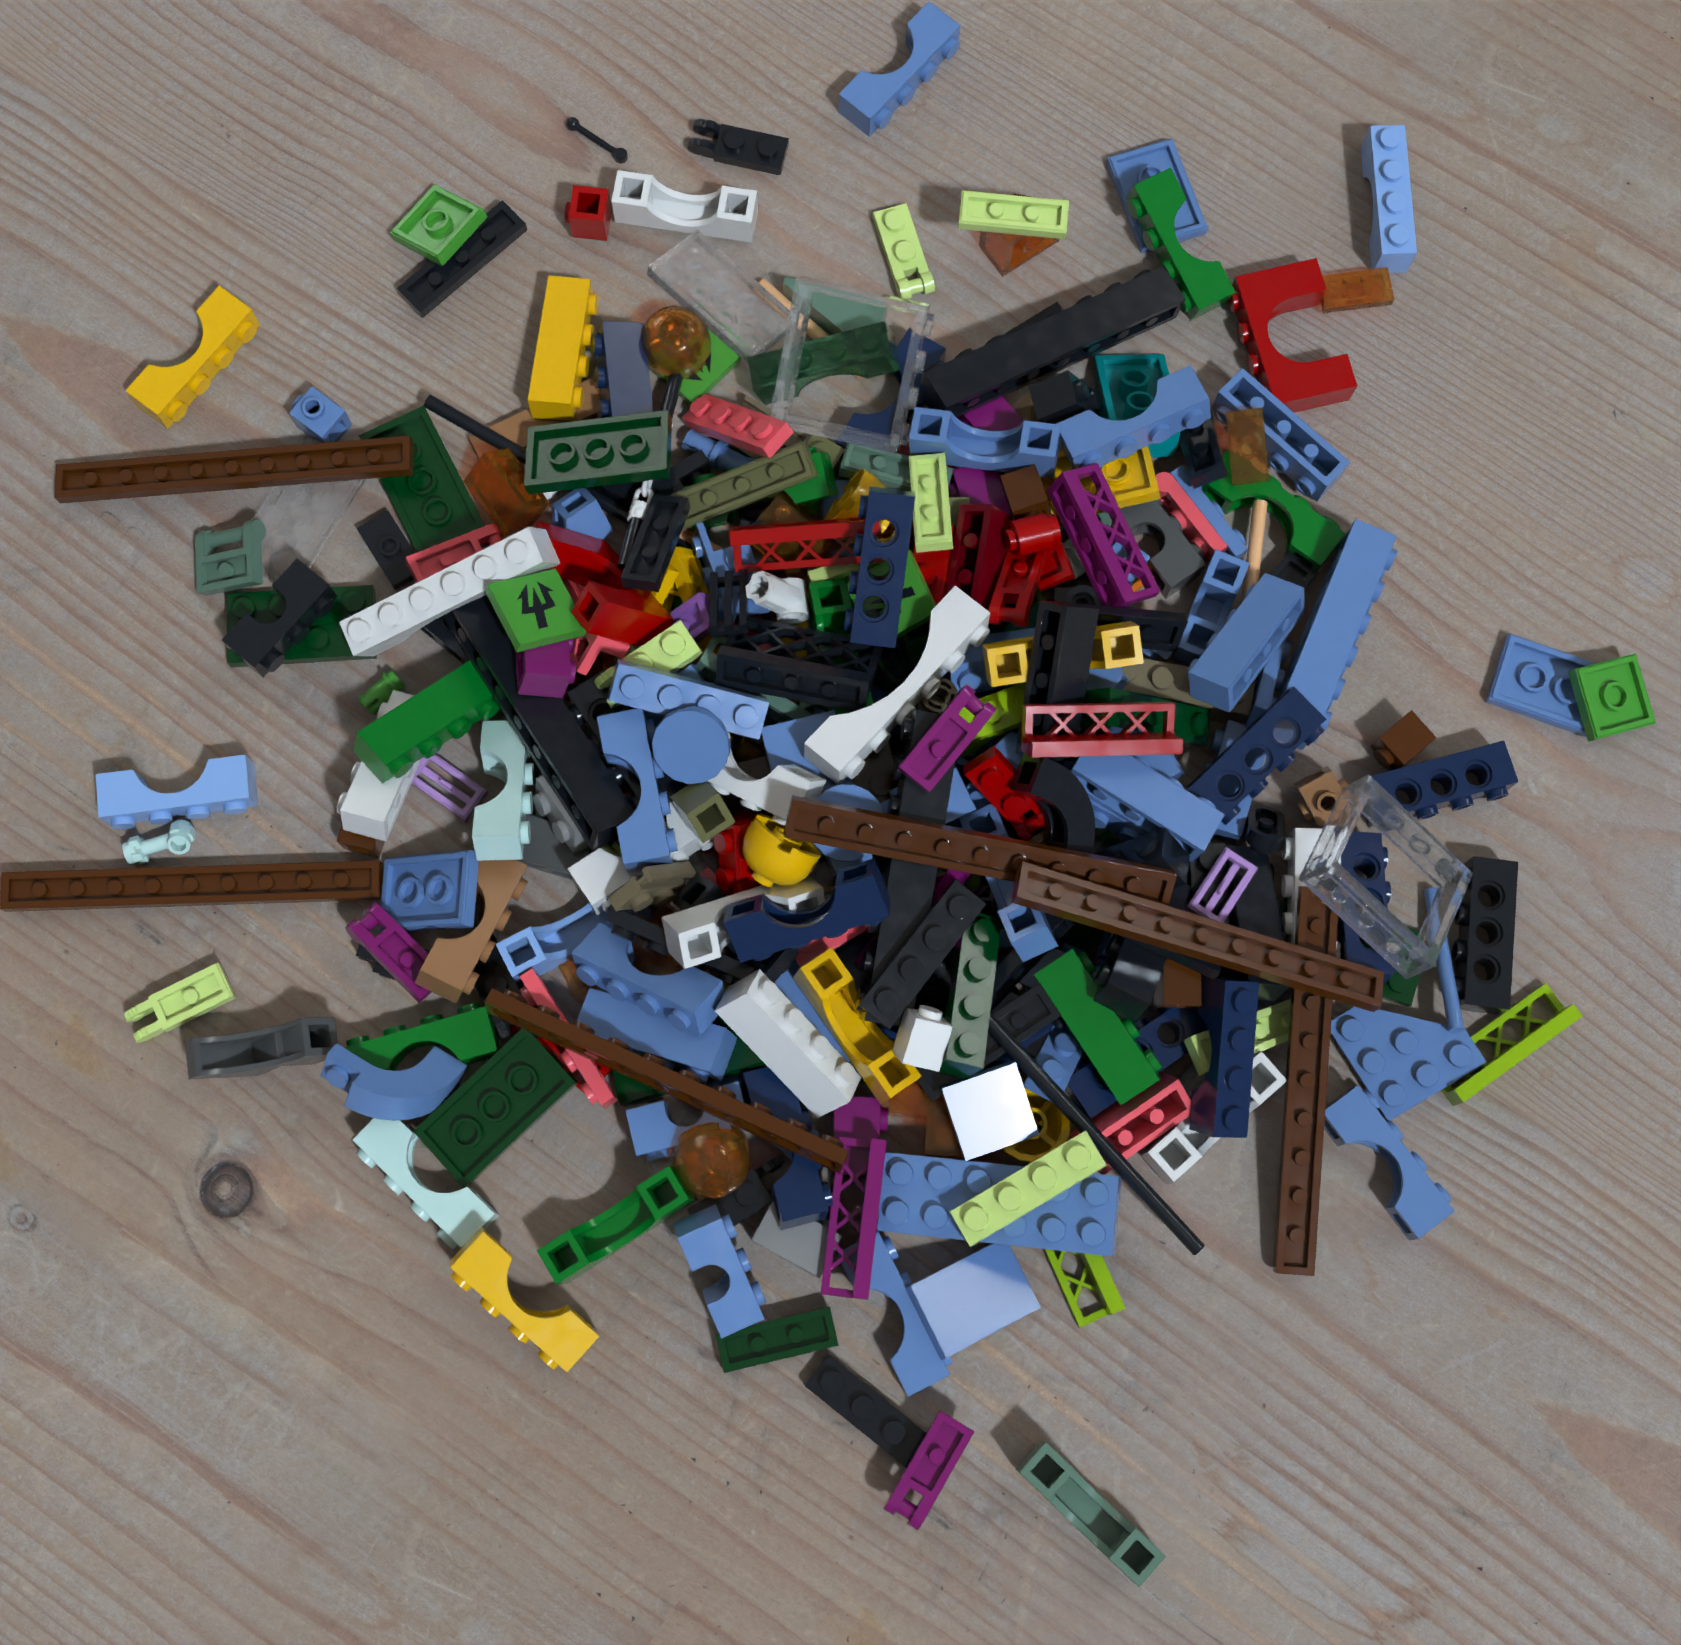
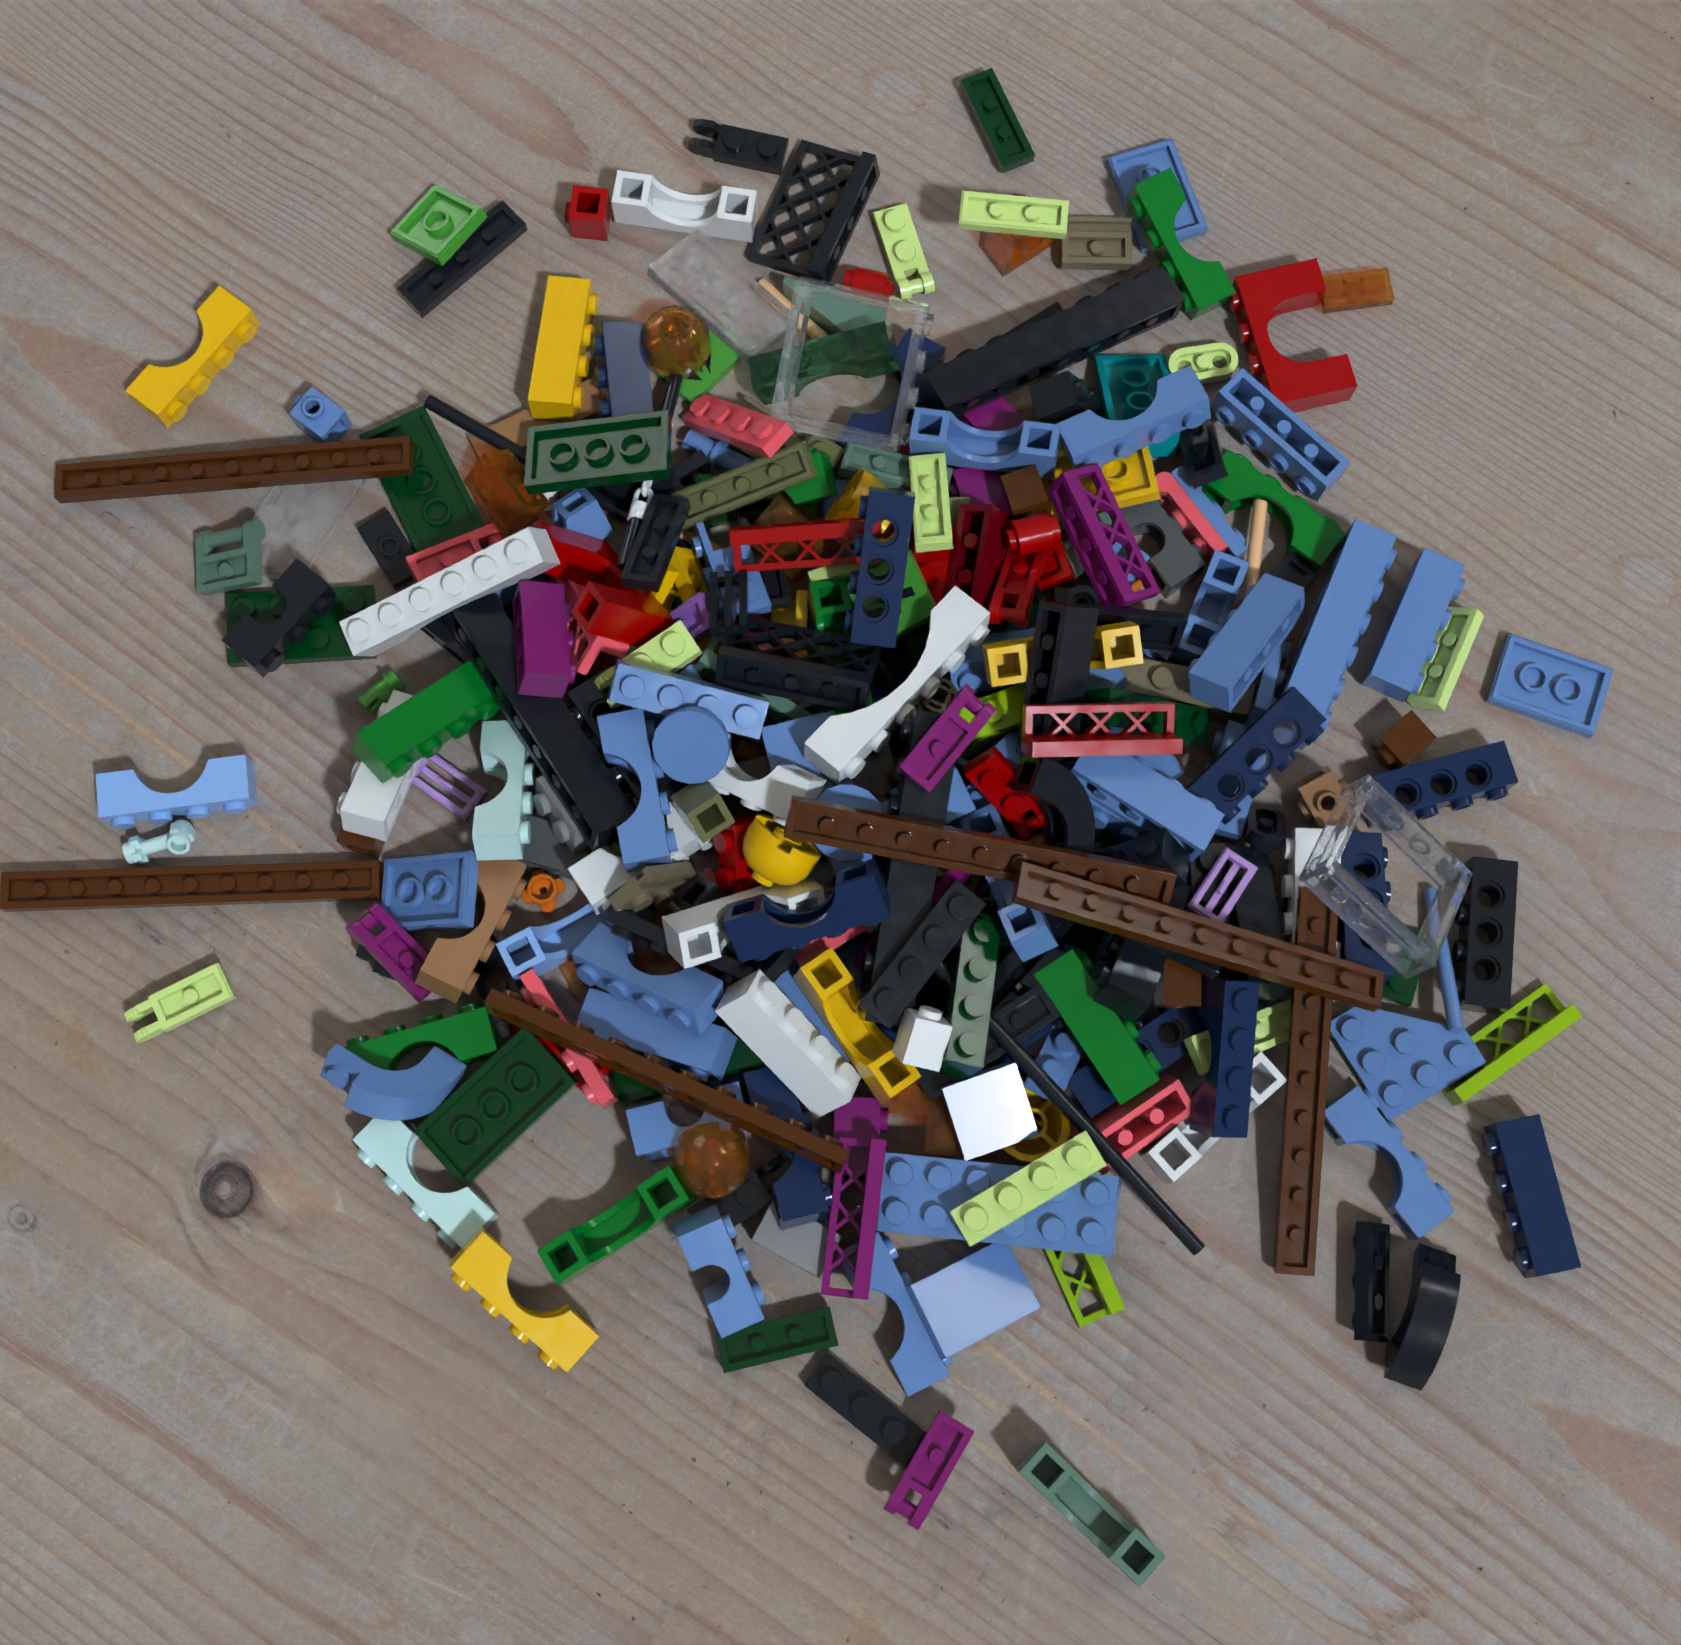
dark grey arch [184,1017,338,1080] -> none
bright green tile [485,568,586,652] -> none
black hinge [566,117,628,164] -> none
white piece [745,571,809,625] -> none
medium blue arch [838,1,961,137] -> none
clear orange plate [1226,407,1270,486] -> none
light blue arch [1360,125,1417,273] -> none
bright green tile [1568,653,1656,742] -> none
none -> orange plate [522,869,566,913]
none -> black fence [746,139,880,287]
none -> red brick [841,267,895,303]
none -> dark green plate [960,68,1035,173]
none -> dark tan plate [1060,216,1132,270]
none -> yellowish green plate [1167,342,1238,384]
none -> black plate [1352,1221,1390,1343]
none -> medium blue brick [1362,548,1466,702]
none -> black arch [1384,1243,1461,1391]
none -> yellowish green plate [1407,606,1484,711]
none -> dark blue brick [1482,1114,1581,1278]

